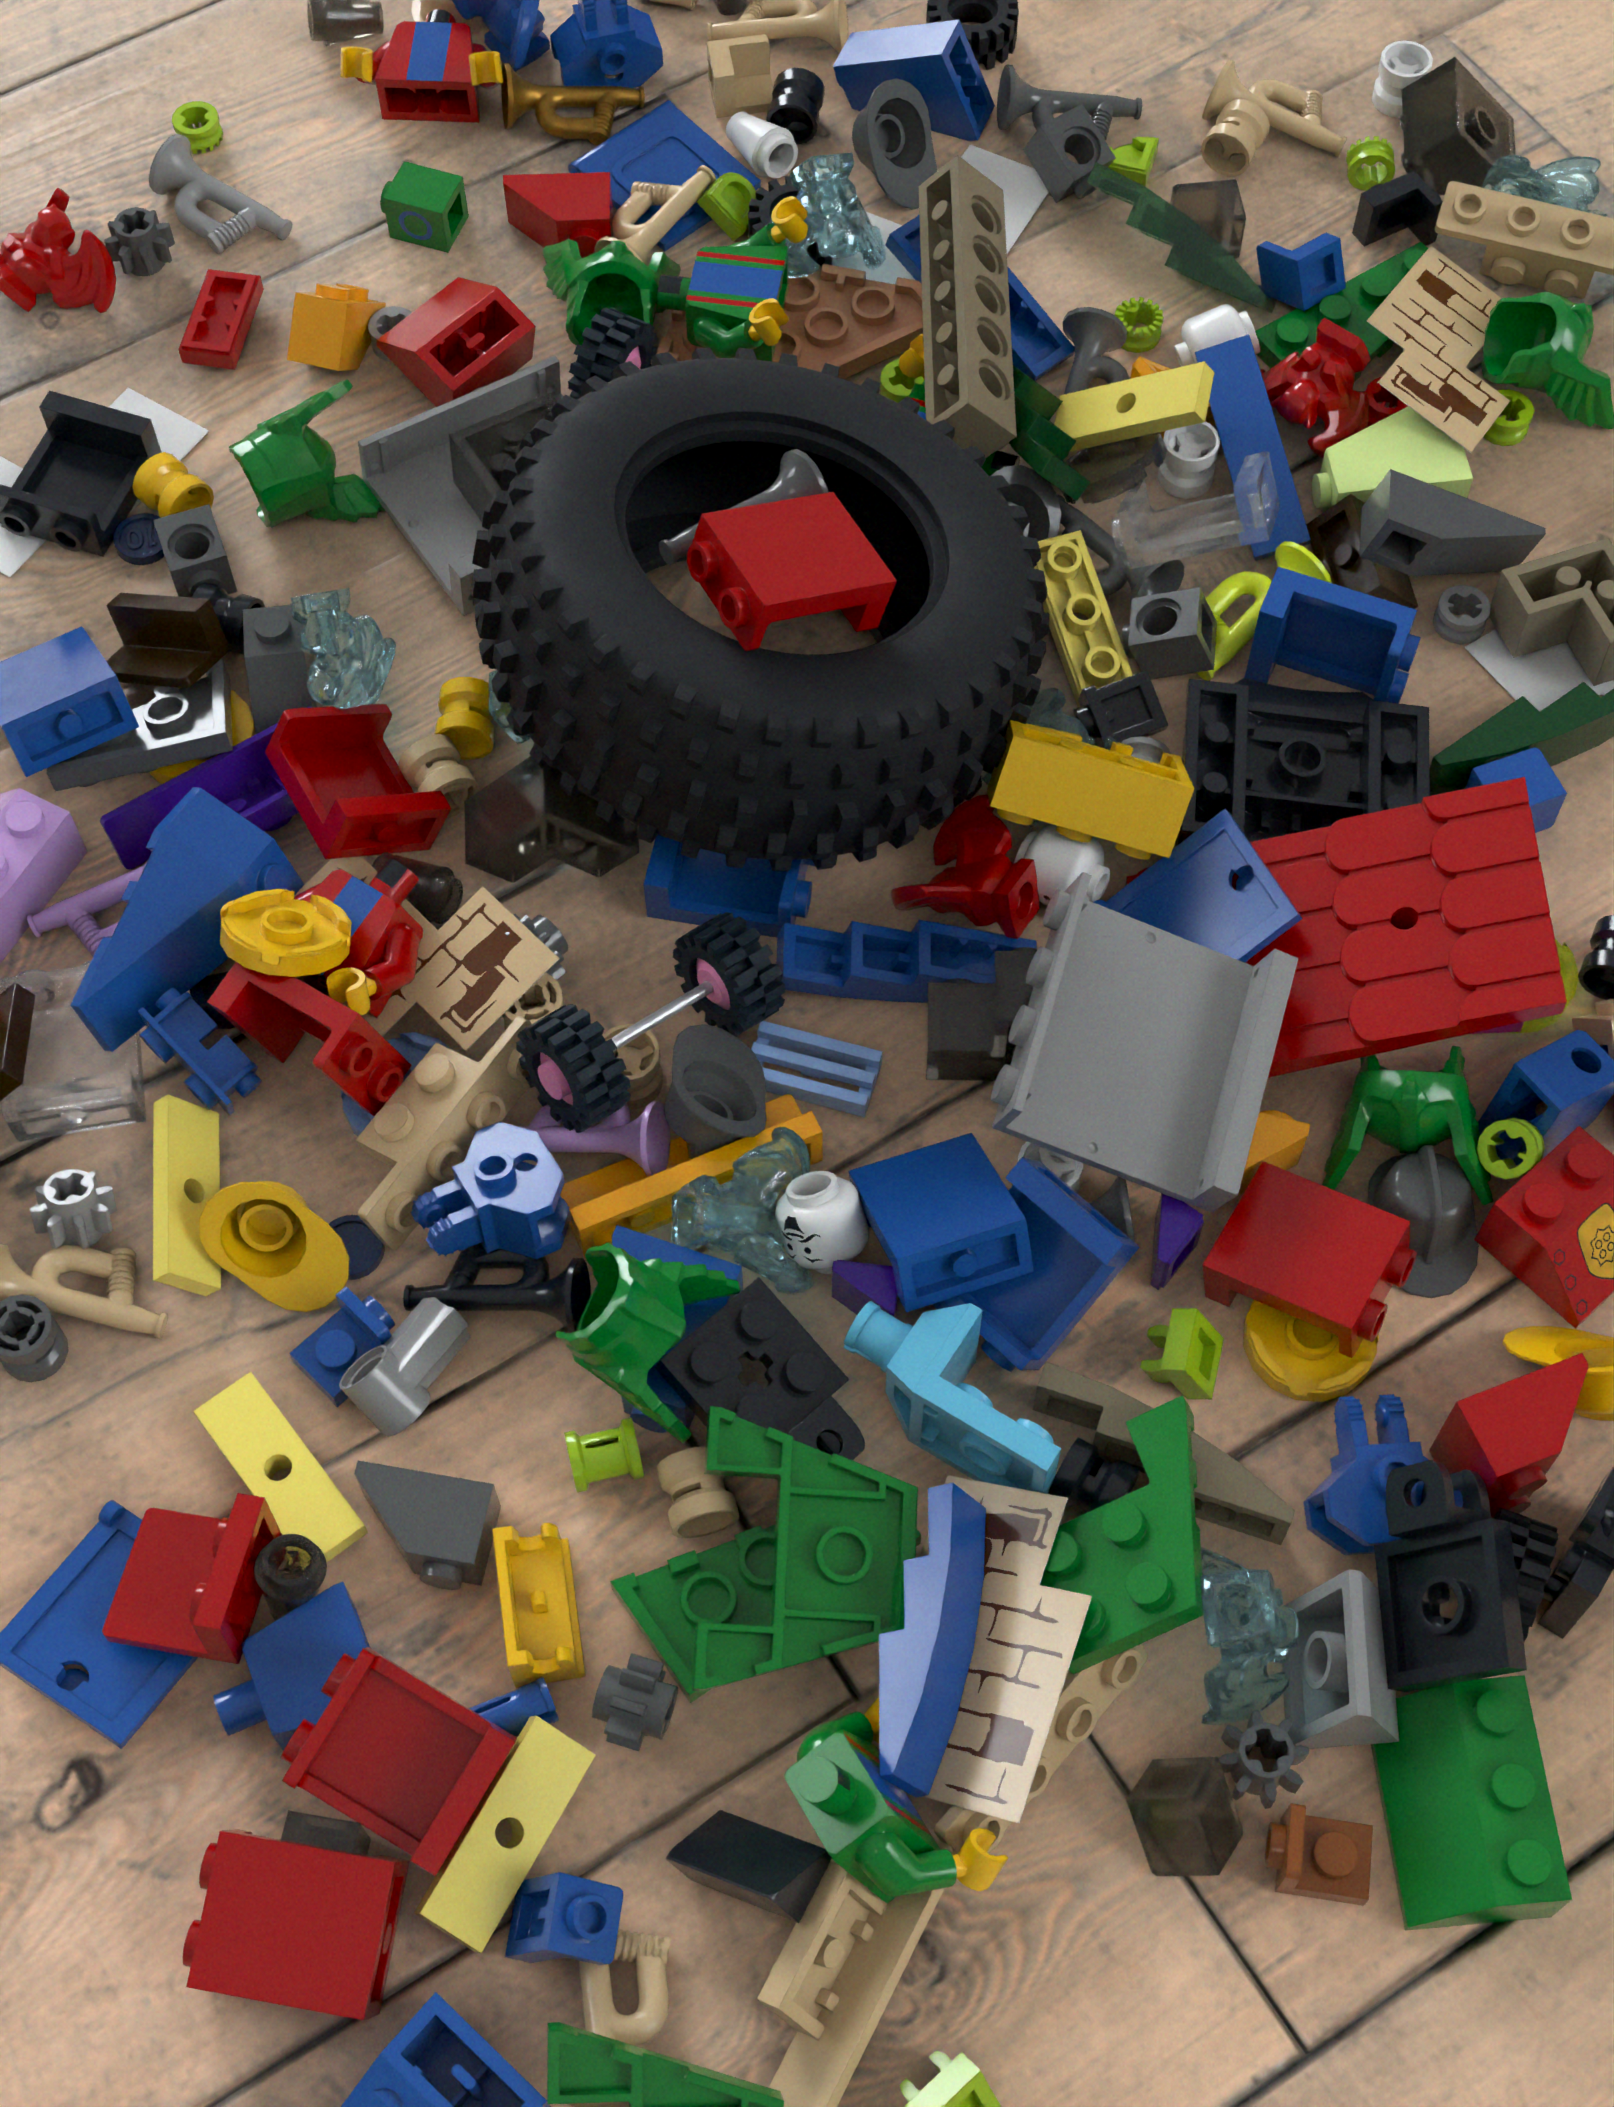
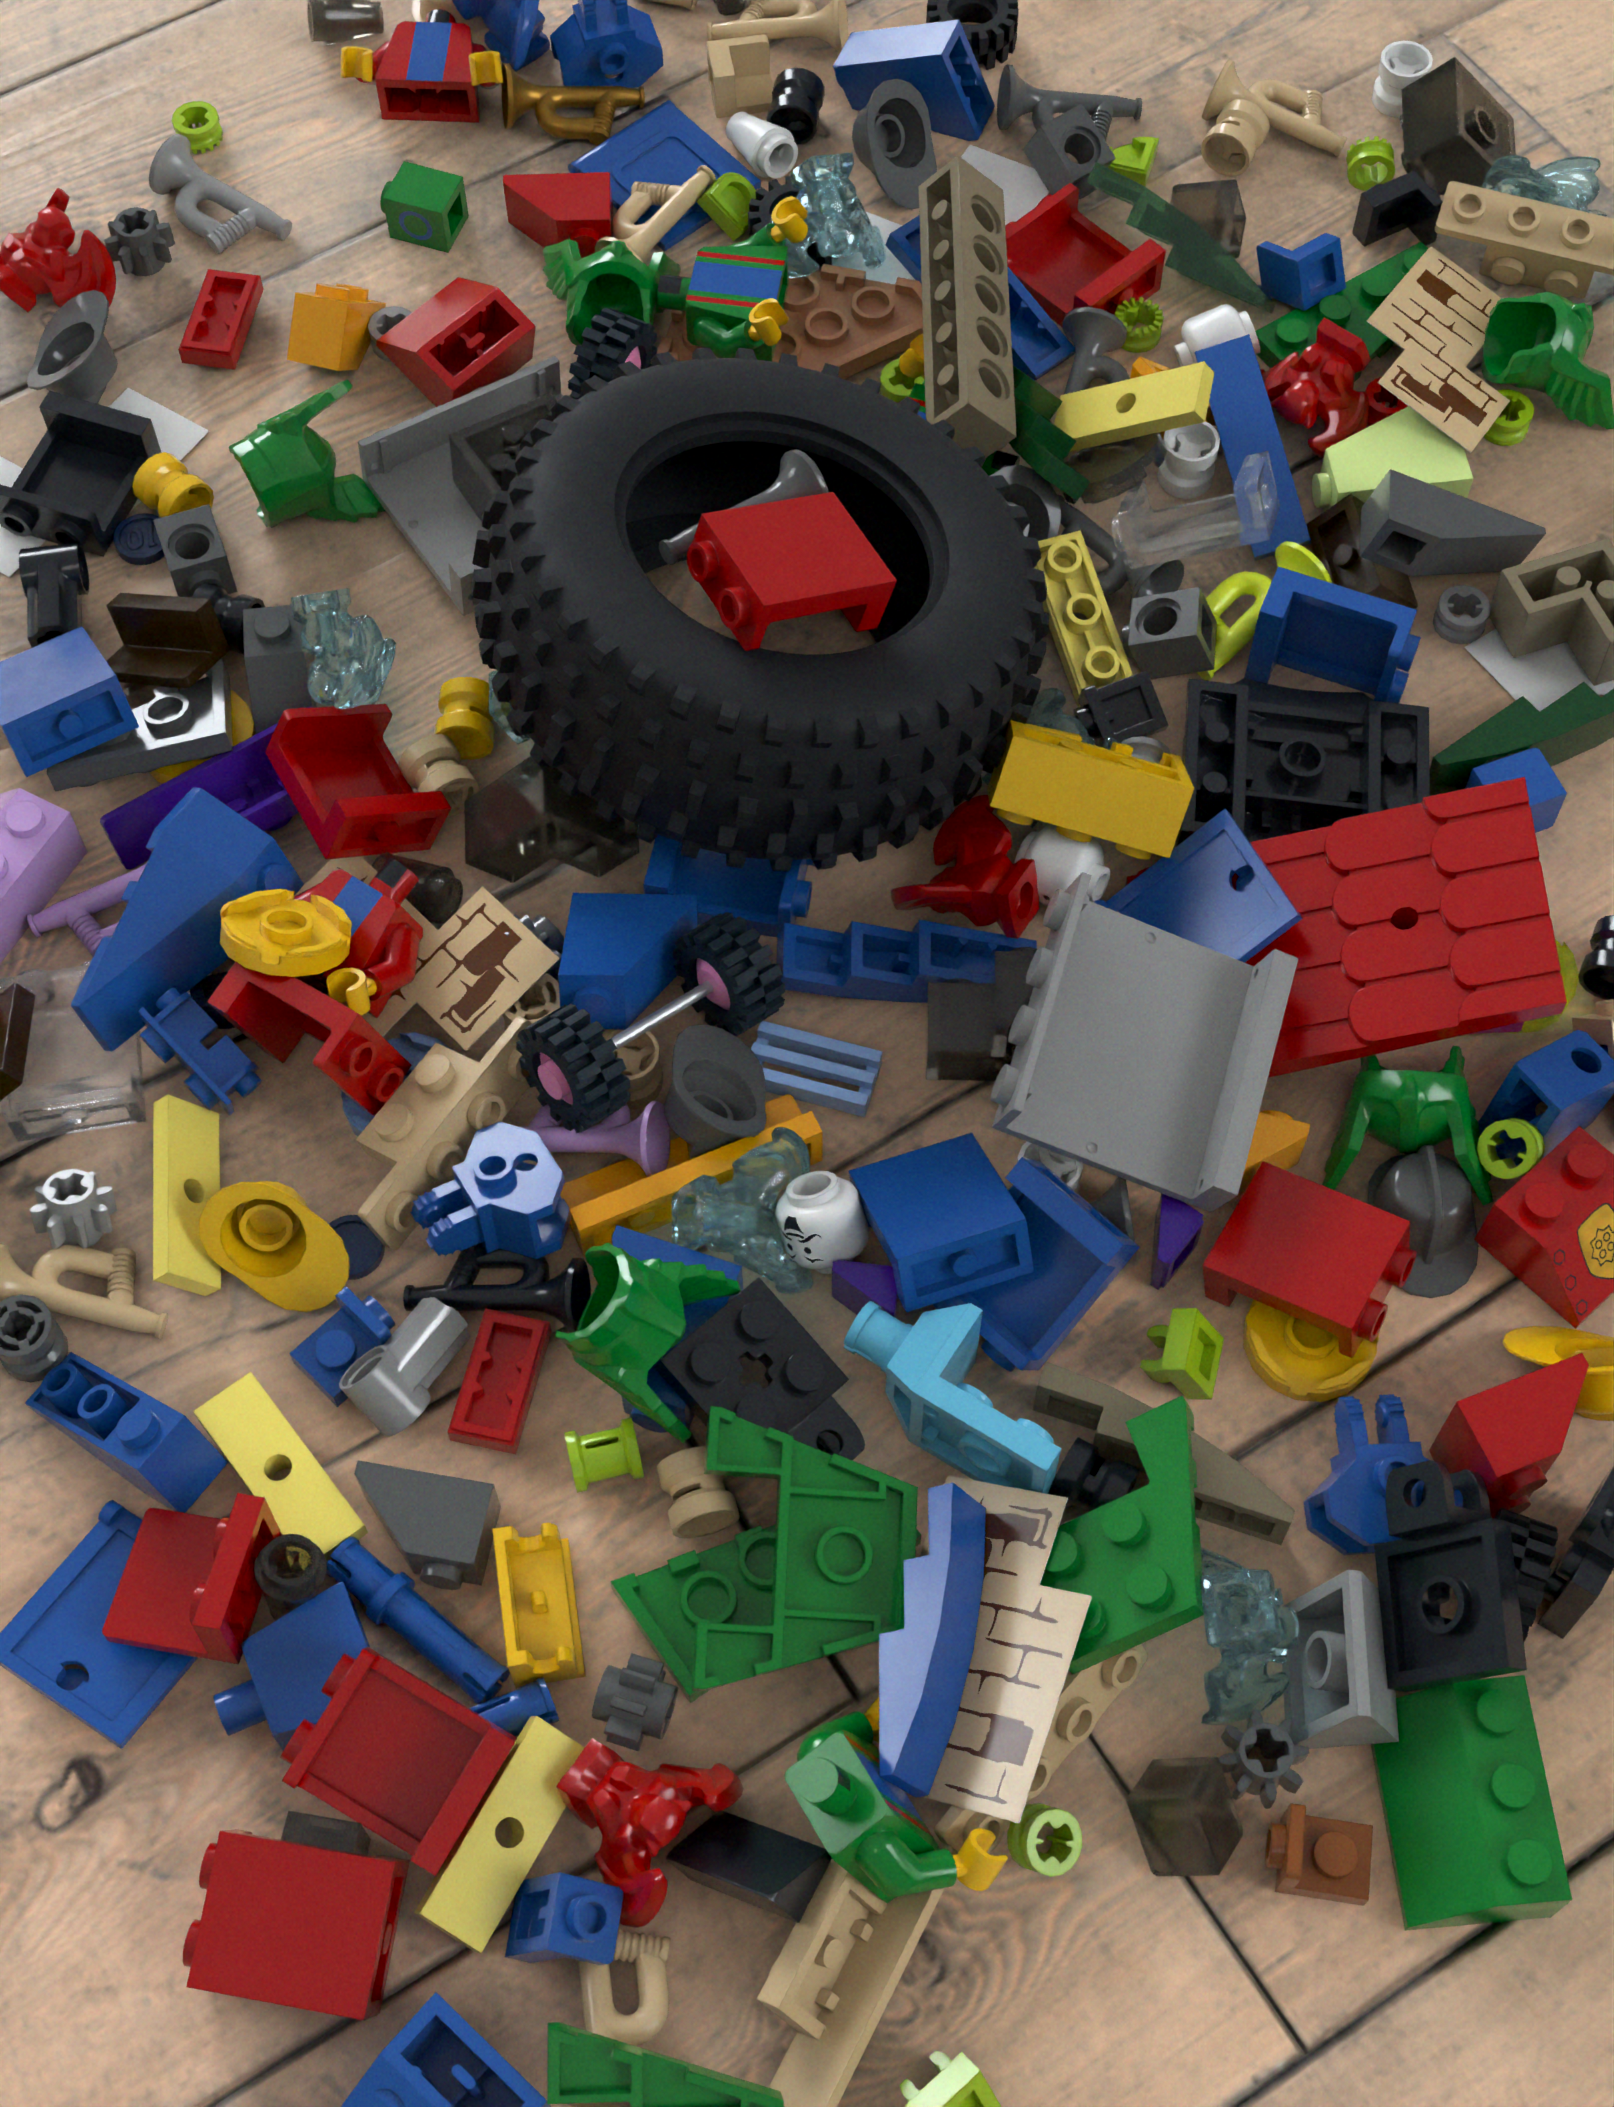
none -> black piece [19,543,89,648]
none -> blue slope [25,1352,228,1513]
none -> dark grey piece [26,290,118,404]
none -> blue pin [323,1537,510,1705]
none -> red plate [447,1308,552,1455]
none -> red animal [556,1738,744,1928]
none -> blue slope [558,893,698,1030]
none -> red panel [1005,183,1166,327]
none -> lime bush [1007,1803,1082,1877]

